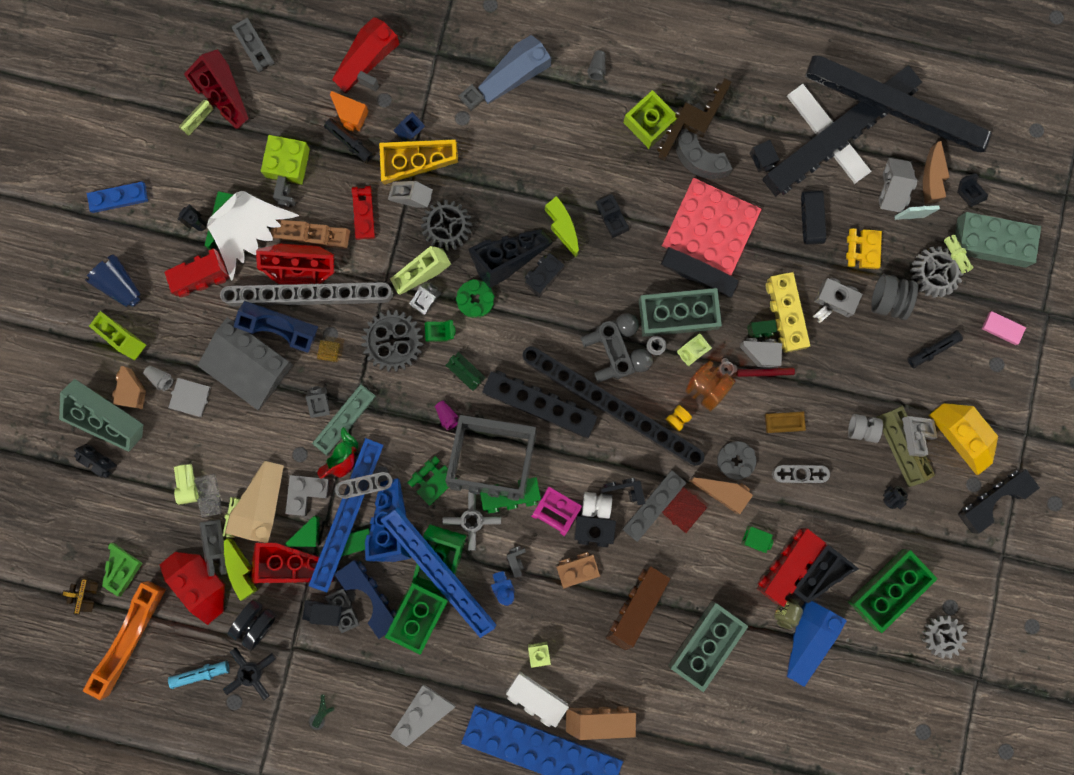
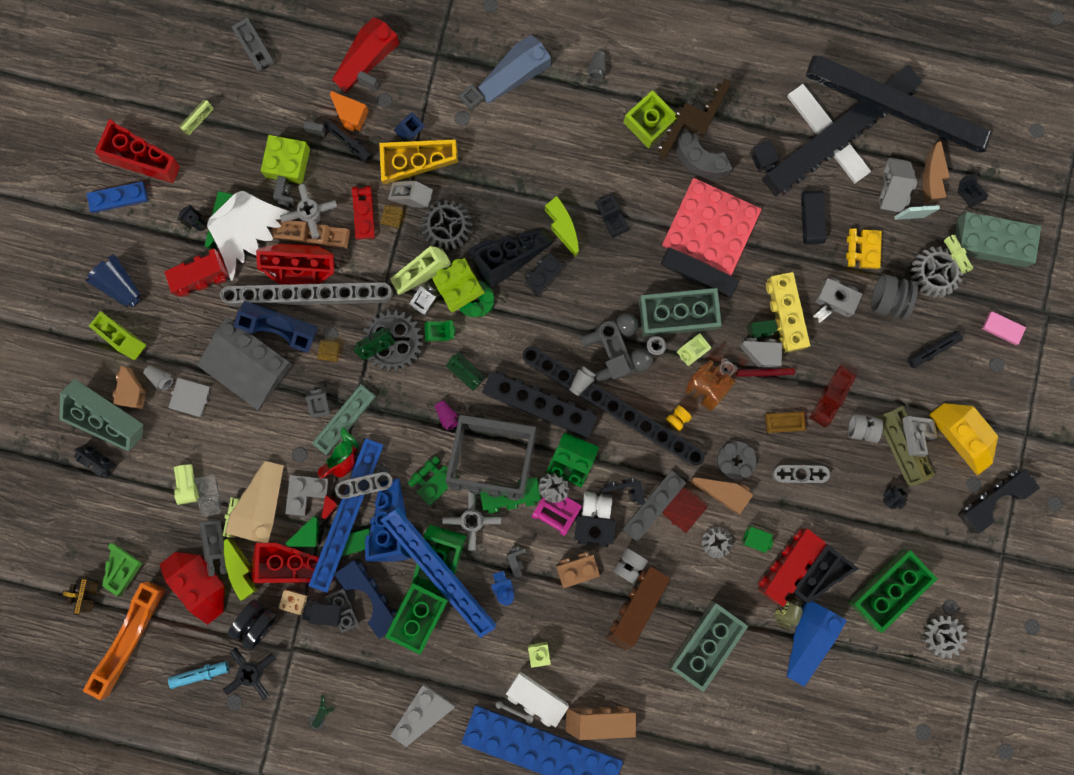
dark red wedge [184,49,249,129] -> none
none -> red wedge [95,119,180,183]
none -> tan slope [279,590,307,615]
none -> light grey bar [280,184,338,239]
none -> dark grey tile [303,121,327,137]
none -> red slope [322,495,340,519]
none -> dark green hinge [353,327,396,361]
none -> clear yellow tile [381,205,404,229]
none -> lime plate [432,258,484,313]
none -> light grey hinge [495,701,533,723]
none -> light grey gear [538,473,569,503]
none -> green slope [547,432,599,488]
none -> light grey cone [569,366,595,396]
none -> dark grey tile [605,354,631,380]
none -> light grey wheel [613,548,648,584]
none -> light grey gear [702,527,733,558]
none -> clear red slope [809,366,857,428]

